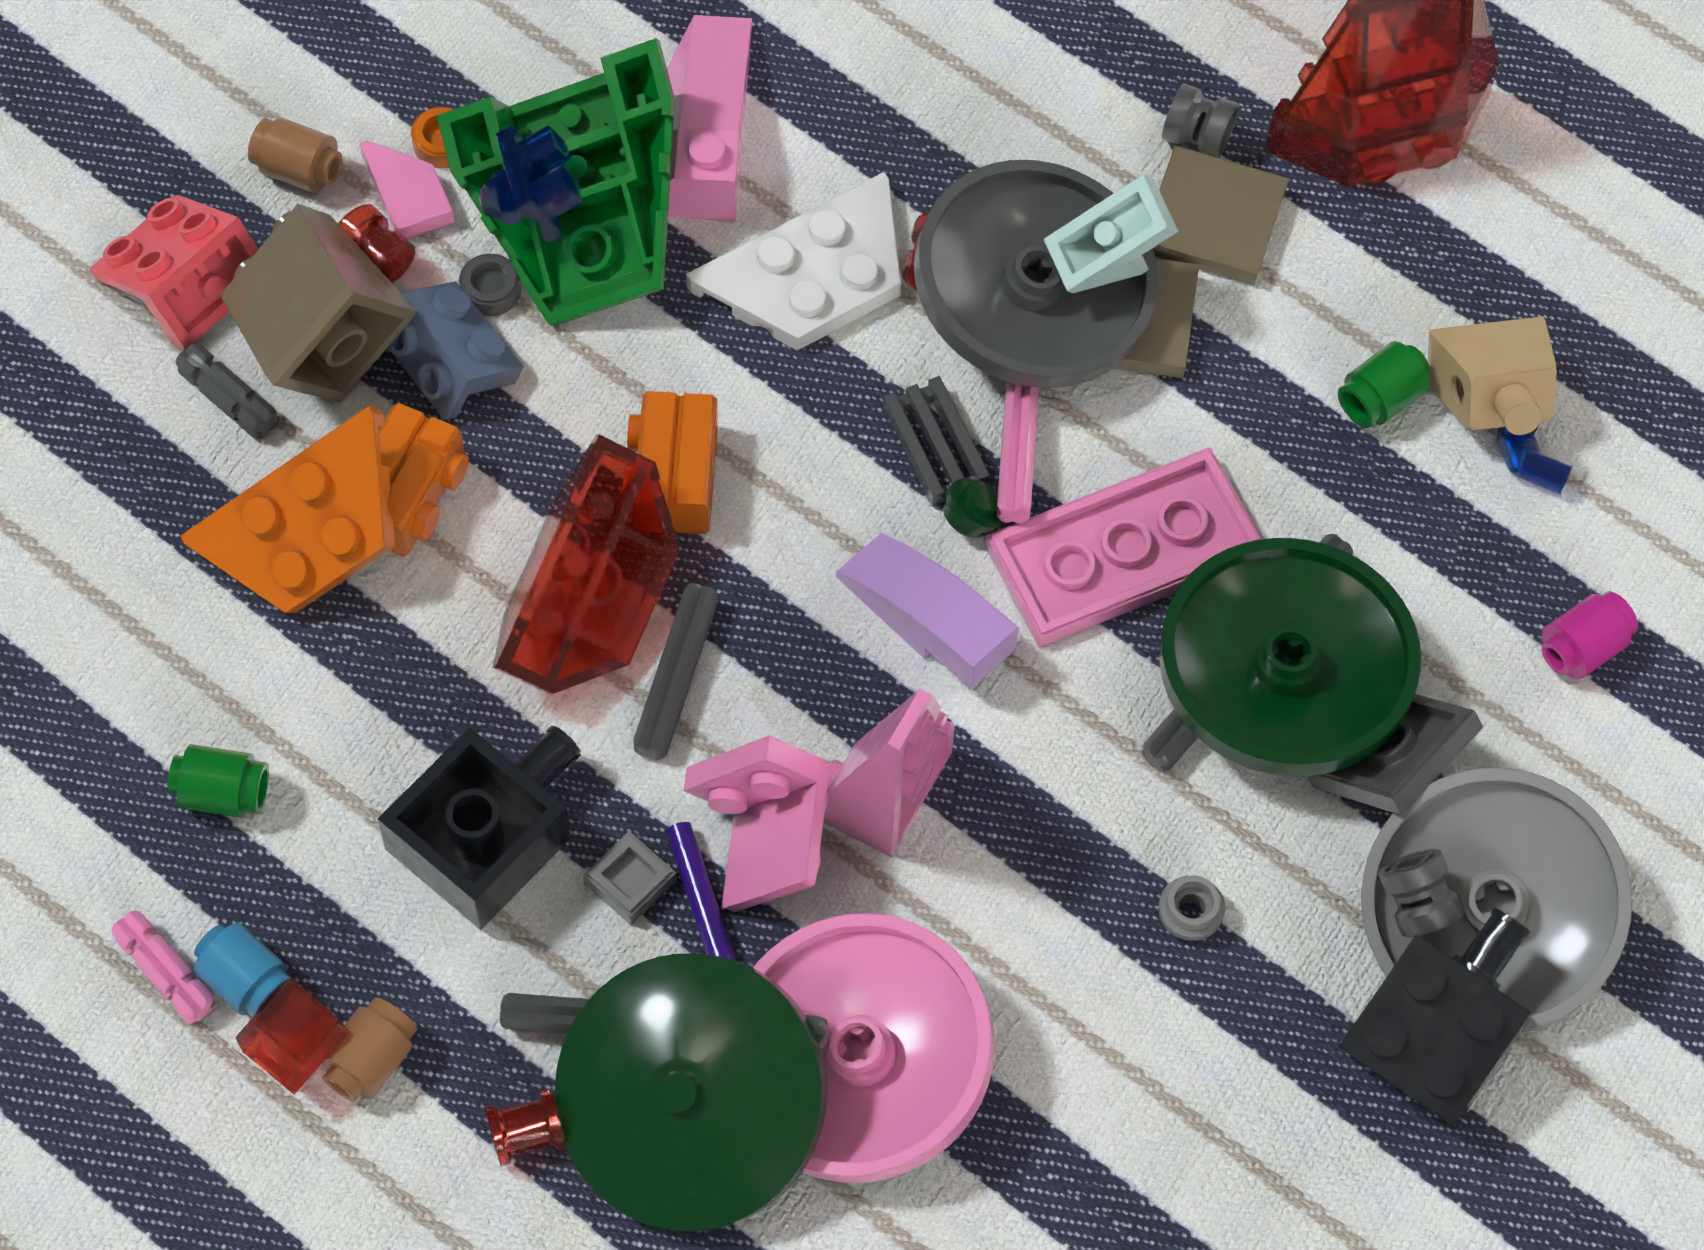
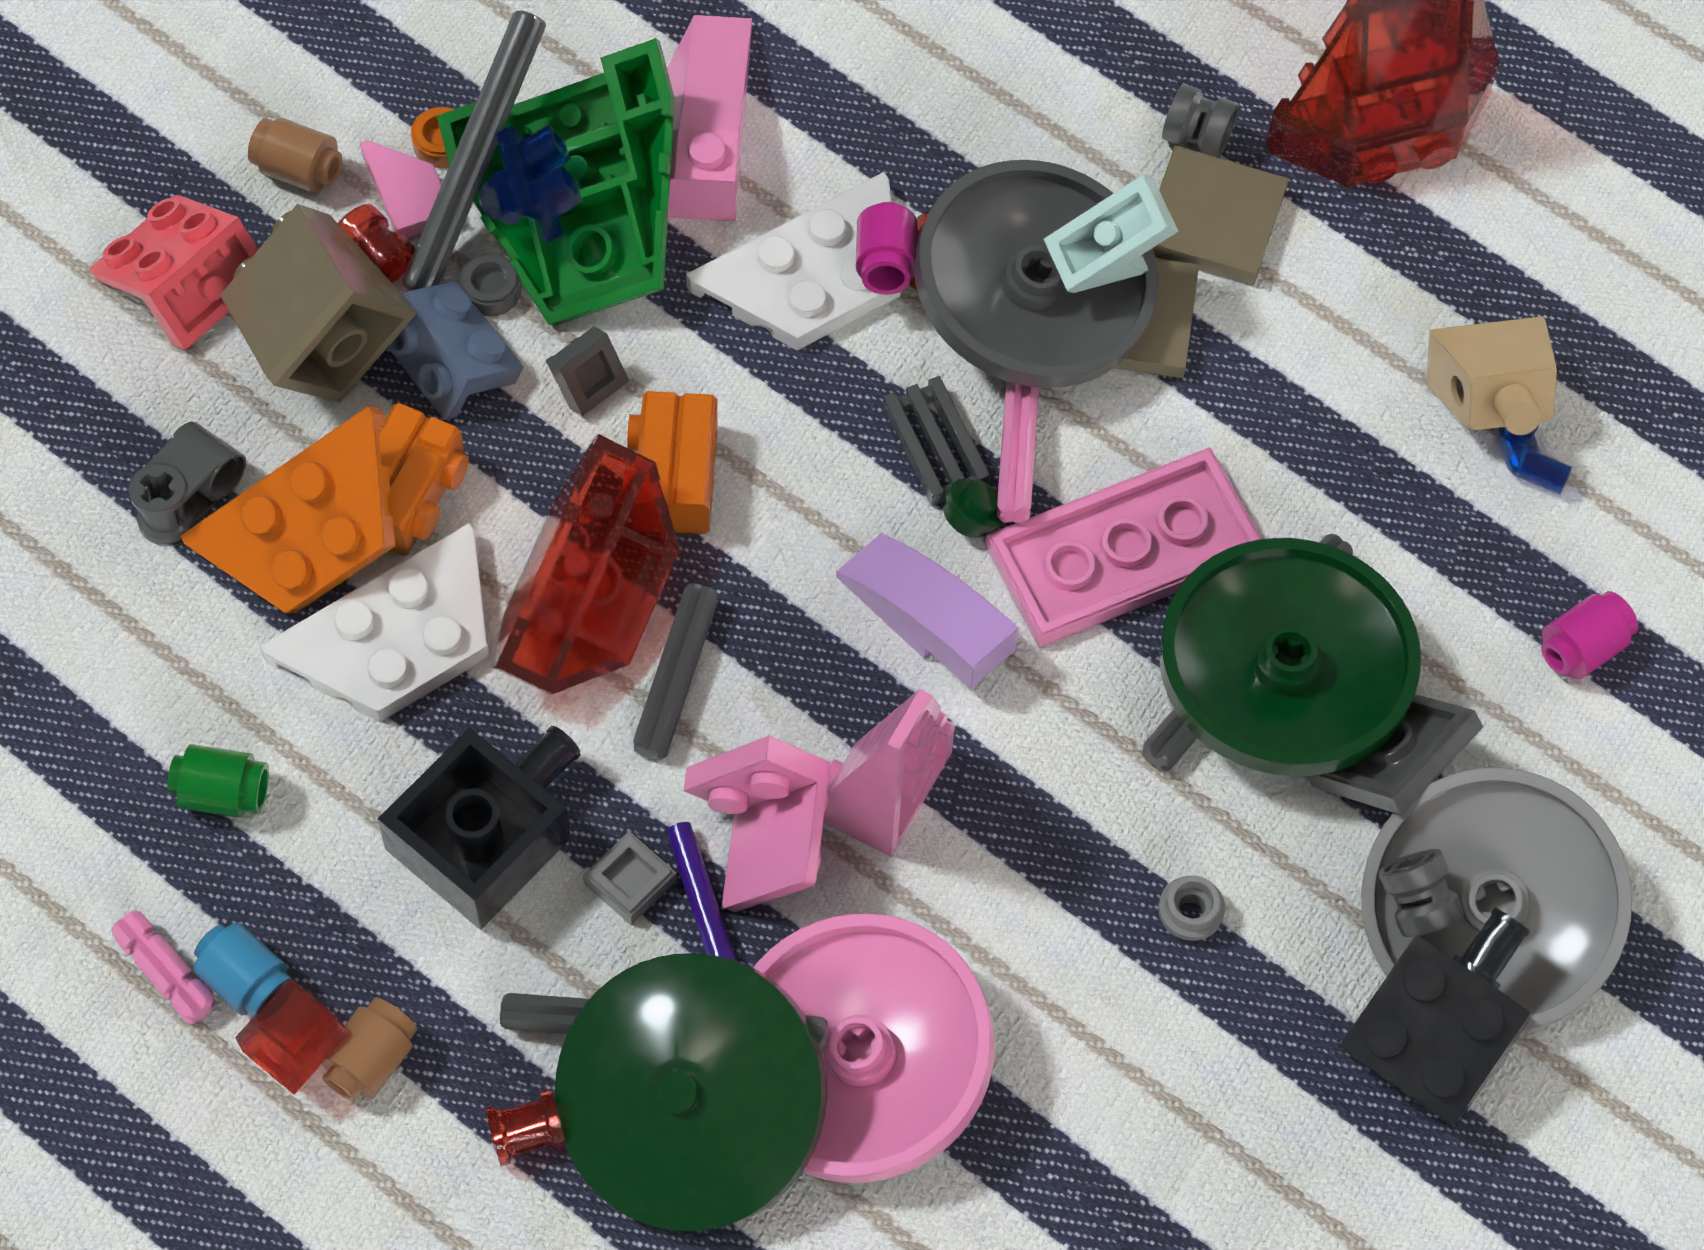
dark grey axle [175,343,278,439] -> none
green brick [1337,341,1430,428] -> none
none -> dark grey piece [128,421,246,544]
none -> white wing [260,523,489,722]
none -> dark grey axle [402,10,546,290]
none -> dark grey tile [546,326,629,416]
none -> dark pink brick [856,202,918,295]

